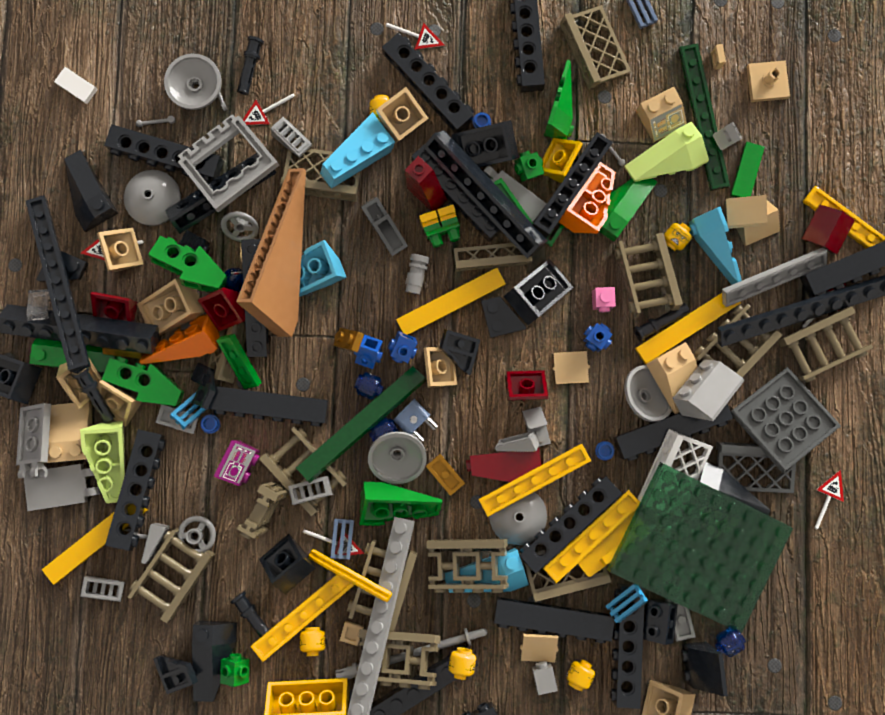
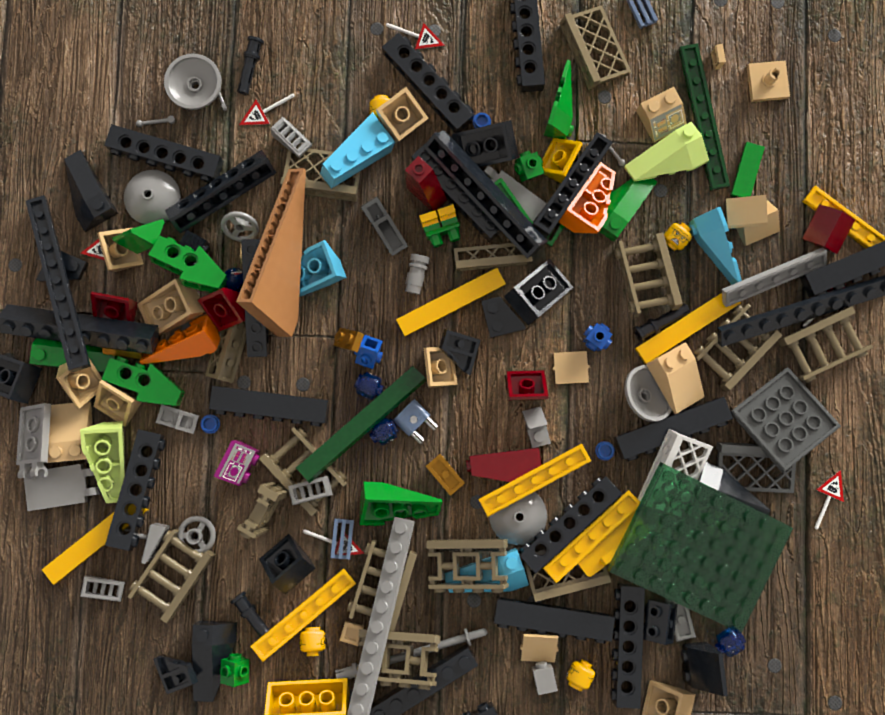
clear tile [26,289,50,321] -> none
white tile [54,67,98,104] -> none
black pin [71,368,115,423] -> none
dark azure tile [170,391,207,430] -> none
light grey hinge [178,114,280,212] -> none
black tile [190,362,216,410] -> none
green plate [216,334,262,389] -> none
yellow axle [308,549,392,602] -> none
light grey dish [368,432,427,484] -> none
blue brick [388,331,418,363] -> none
yellow head [449,647,476,680] -> none
light grey slope [495,431,539,452] -> none
bright pink brick [592,287,616,312] -> none
dark azure tile [606,584,648,623] -> none
slope [673,359,744,421] -> none
light grey slope [713,122,743,150] -> none
none -> green slope [112,219,164,254]

